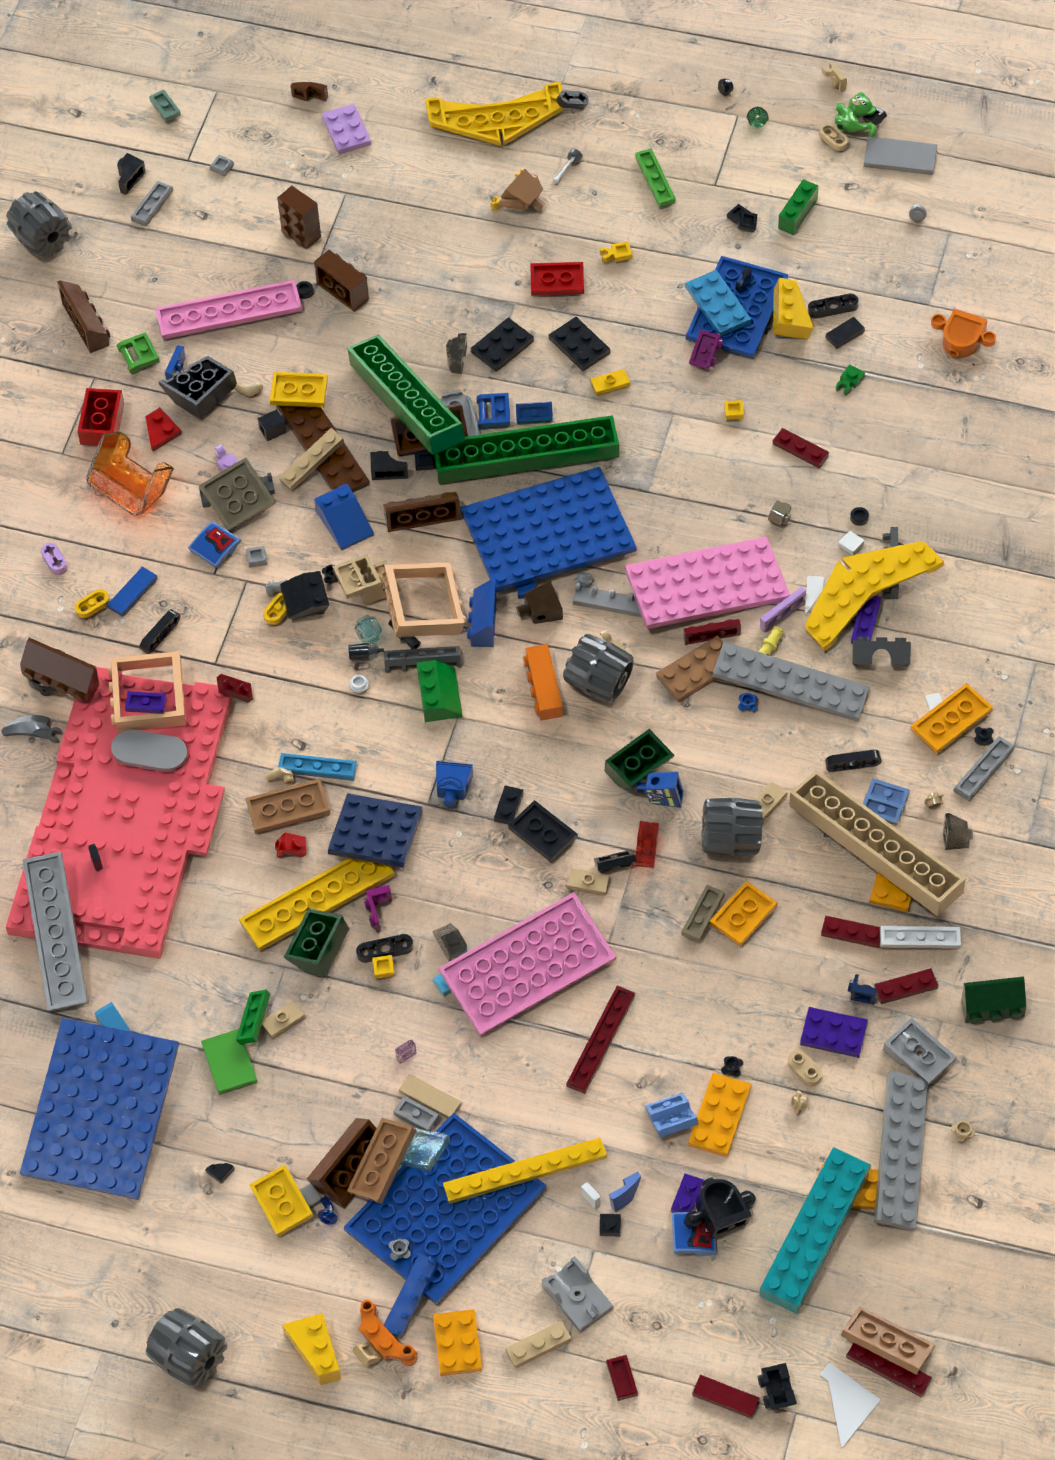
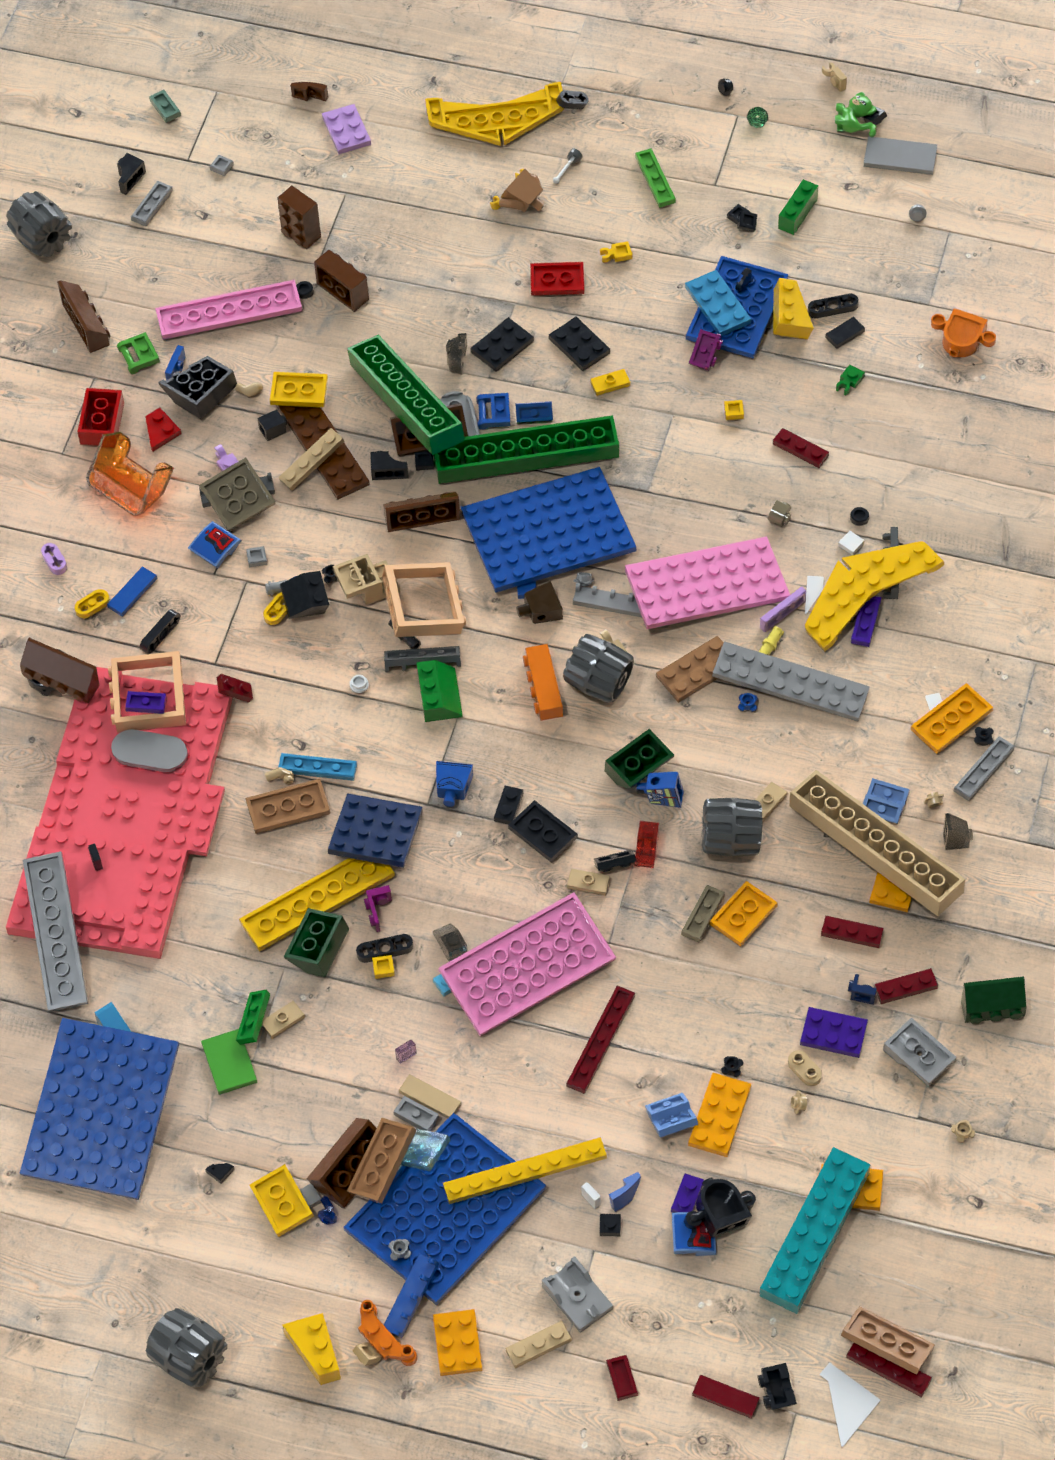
dark grey piece [1,715,62,743] -> none
red bracket [275,832,306,858] -> none
blue slope [314,484,374,551] -> none
black piece [348,641,384,660] -> none
clear light blue head [354,615,382,644] -> none
blue slope [467,579,497,647] -> none
dark red plate [684,619,741,645] -> none
tan plate [819,123,848,151] -> none
black beam [825,750,882,772] -> none
dark grey arch [852,637,911,665] -> none
light grey plate [874,1070,928,1231] -> none
white plate [880,926,961,948] -> none

